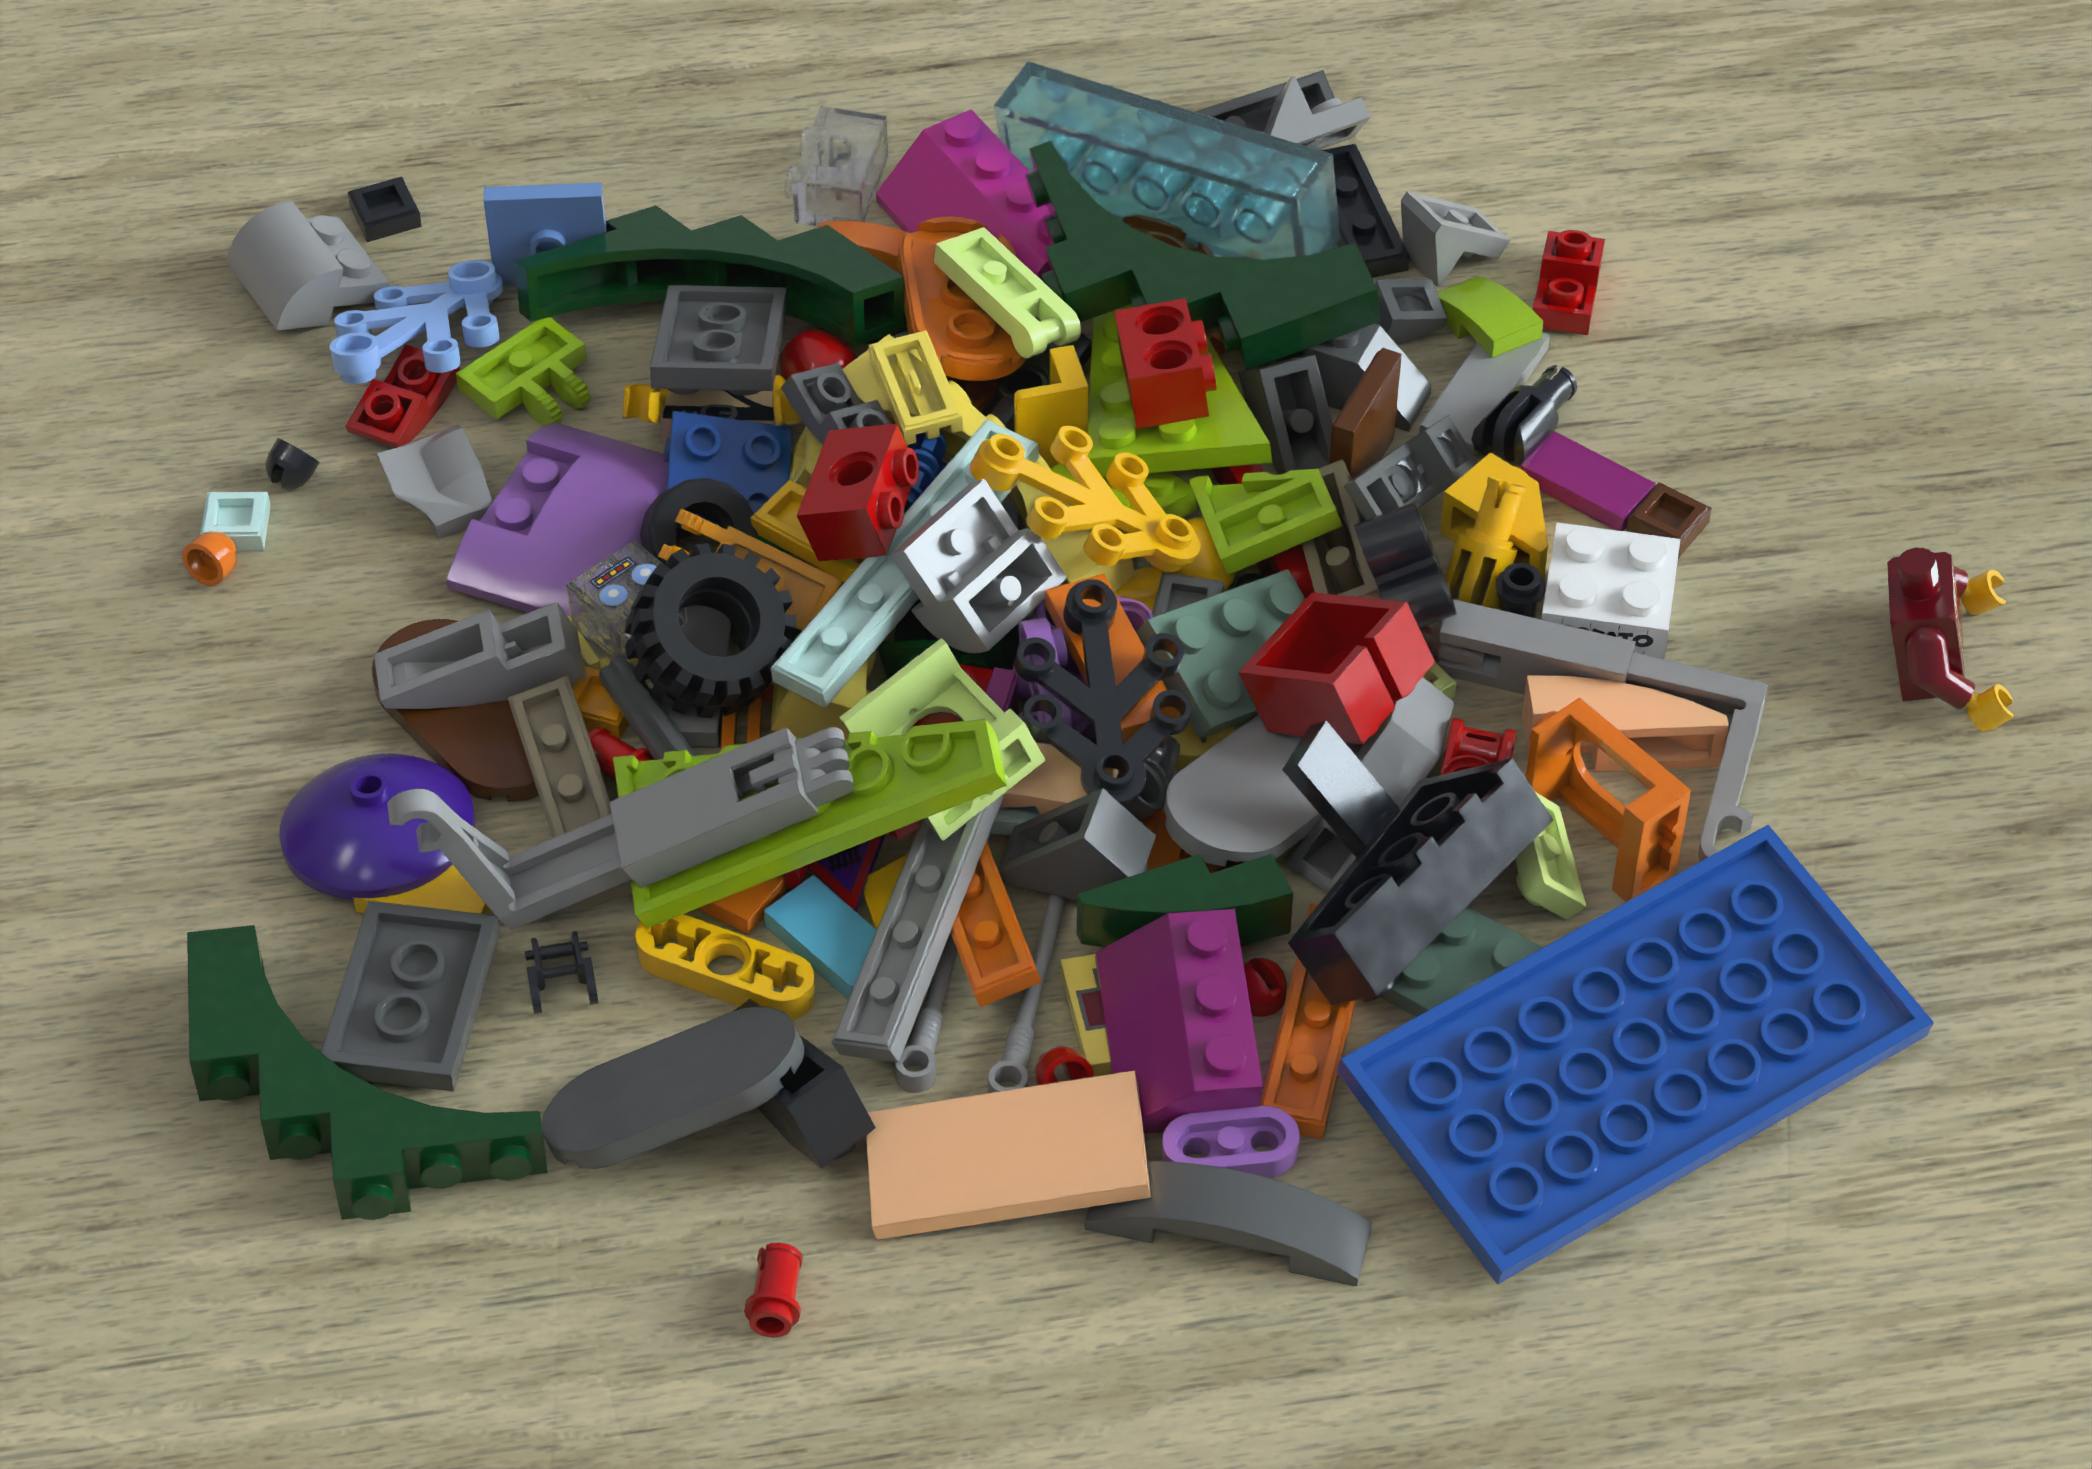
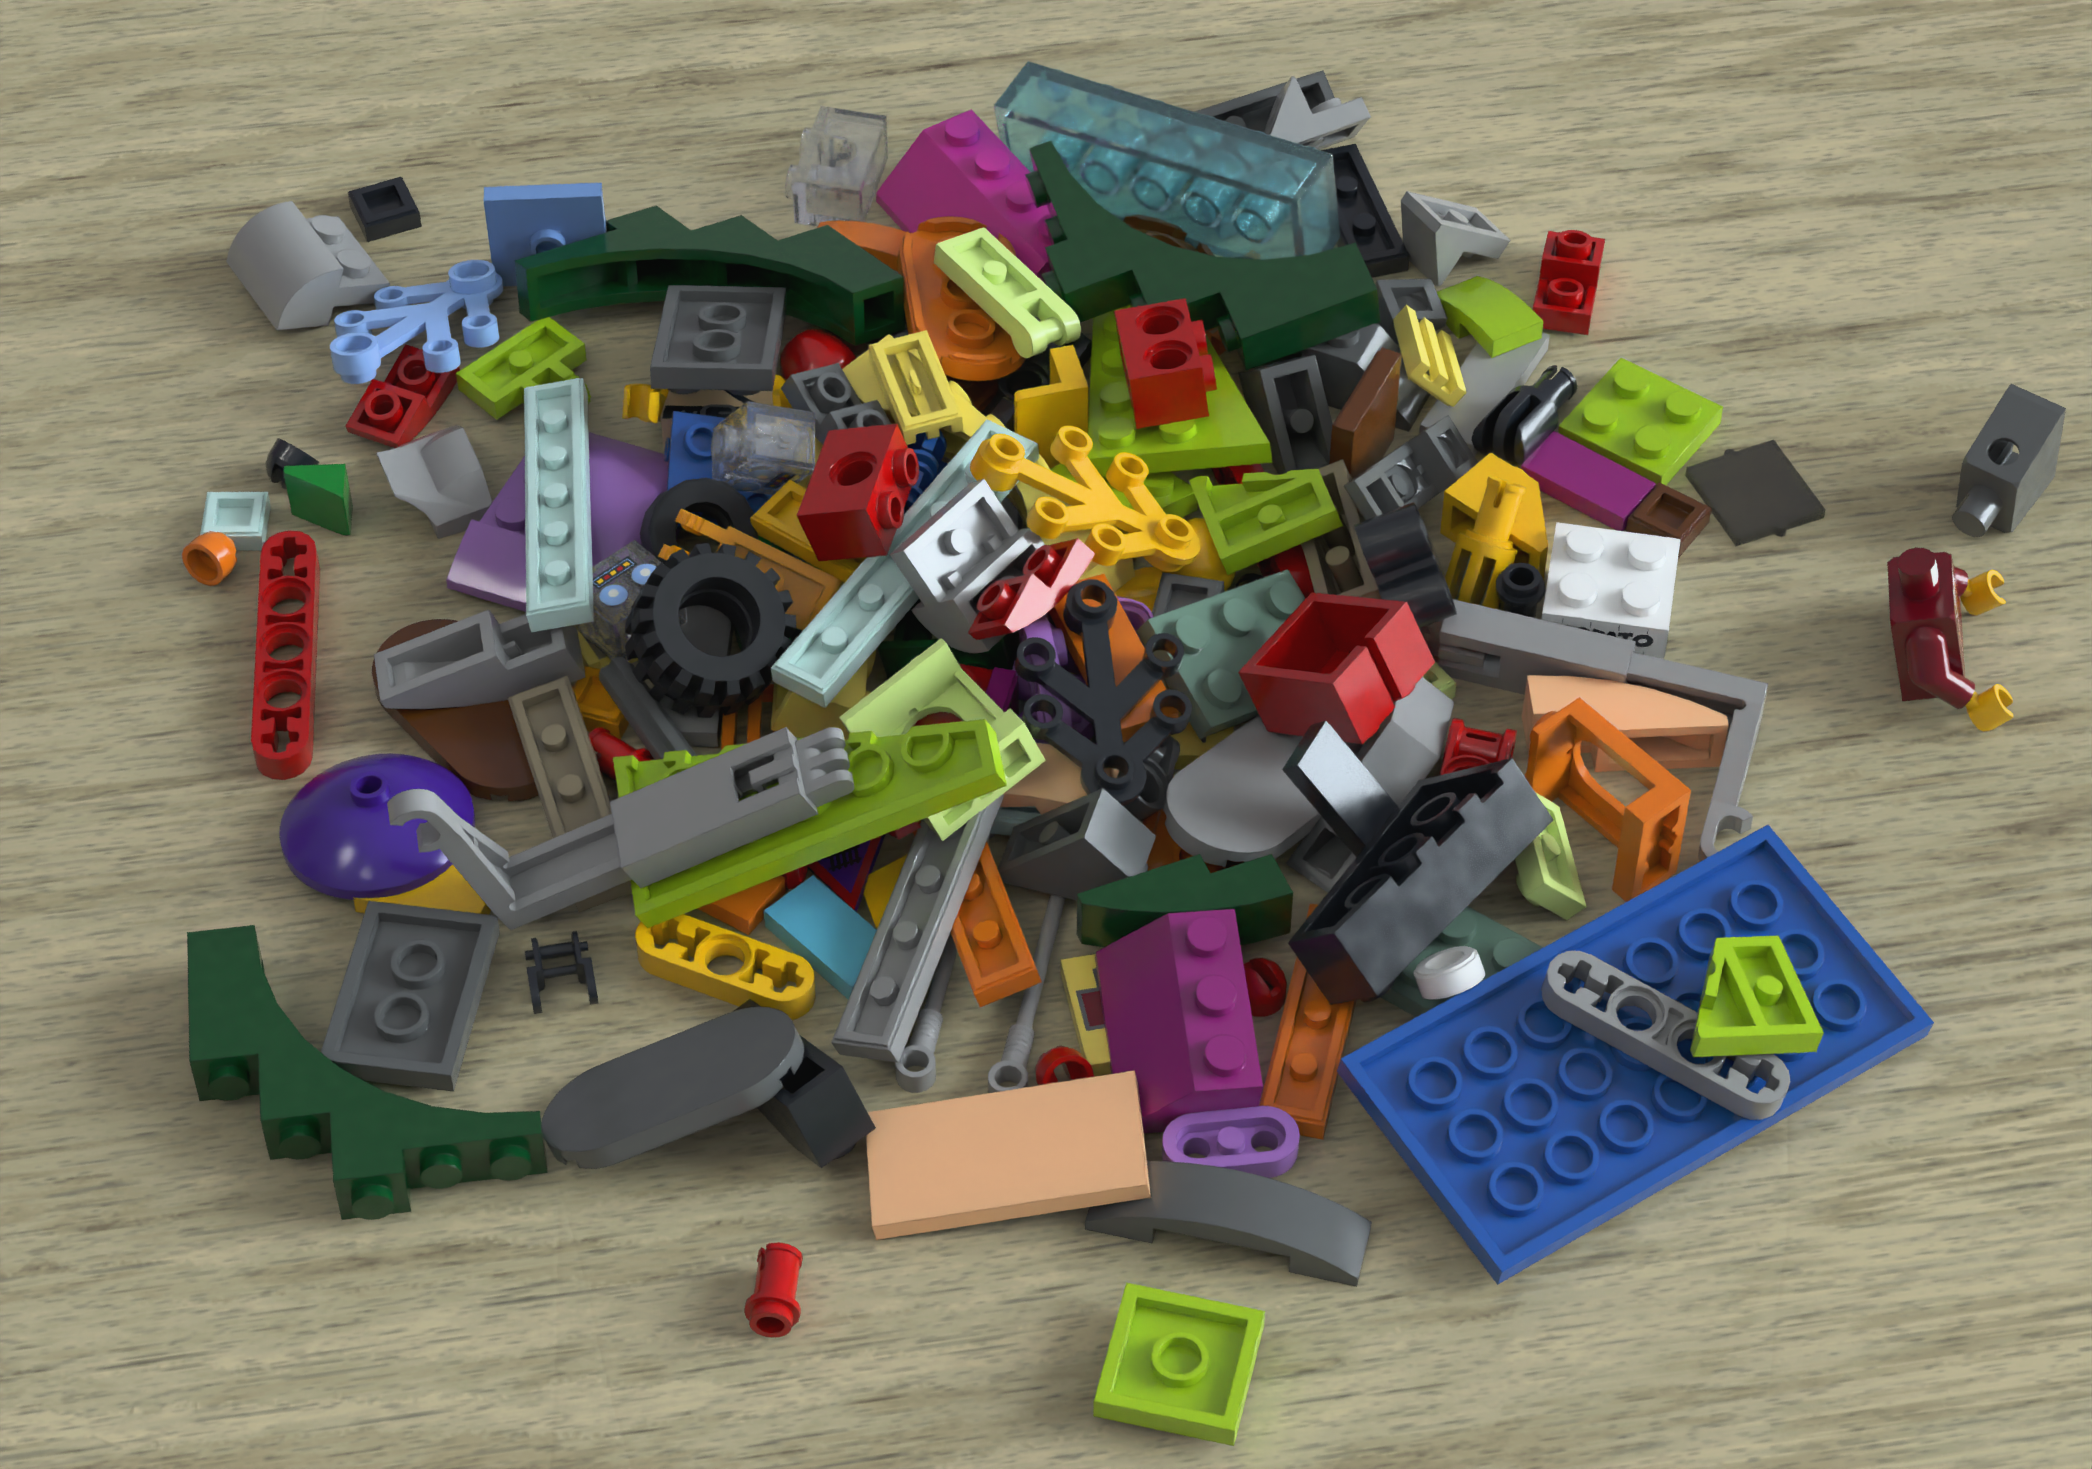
none -> red beam [251,530,320,780]
none -> green slope [284,464,353,536]
none -> light aqua tile [524,378,594,632]
none -> clear head [711,401,815,495]
none -> red slope [968,538,1095,640]
none -> lime plate [1093,1282,1265,1446]
none -> light yellow tile [1393,305,1467,407]
none -> white tile [1414,946,1485,999]
none -> light grey beam [1541,951,1791,1120]
none -> lime plate [1558,358,1723,485]
none -> clear smoke piece [1685,439,1826,546]
none -> lime wing [1690,936,1824,1057]
none -> dark grey torso [1952,384,2066,537]

